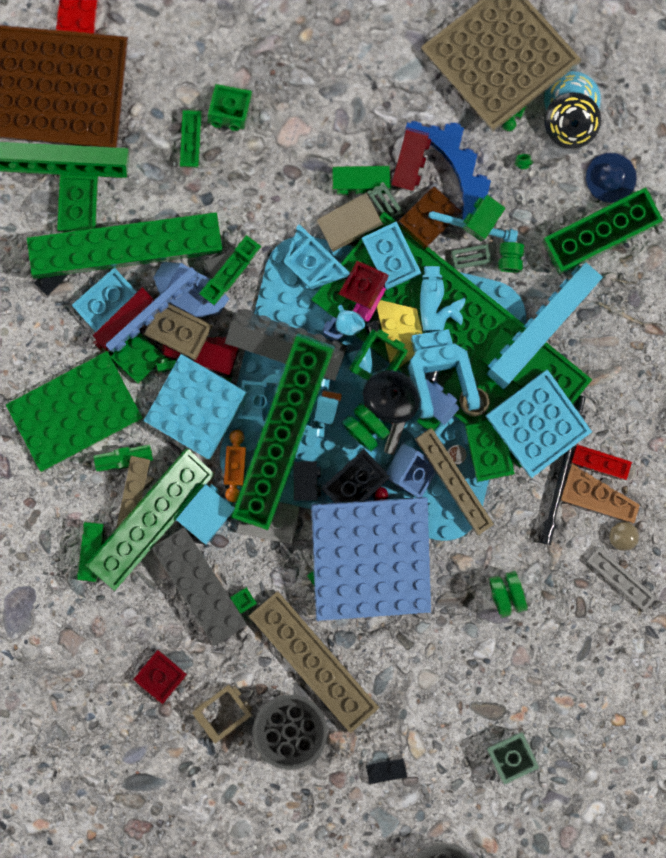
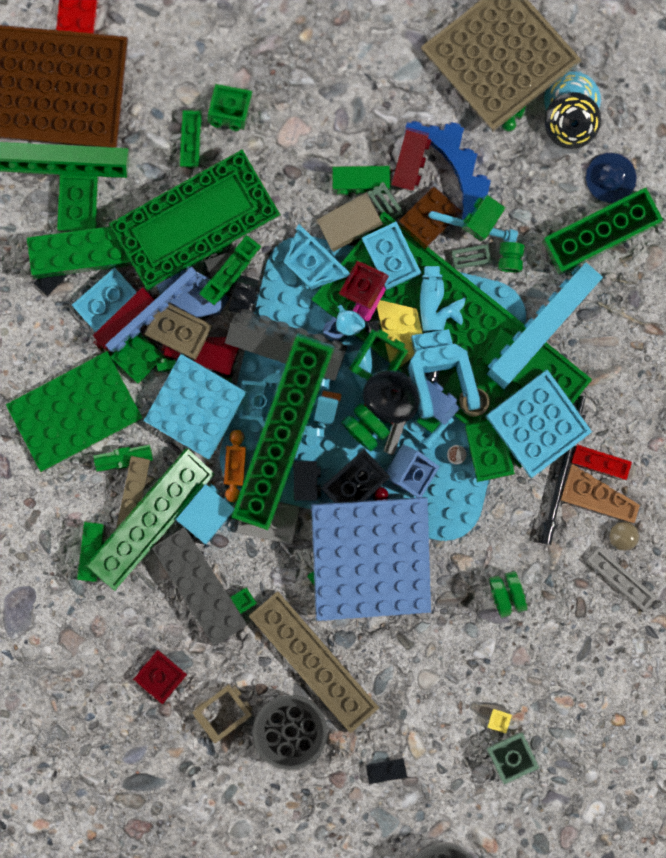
dark tan plate [415,428,494,535] -> none
green plate [515,154,533,170] -> none
none -> green tile [109,149,281,291]
none -> black hinge [228,275,259,313]
none -> light yellow plate [487,709,512,733]

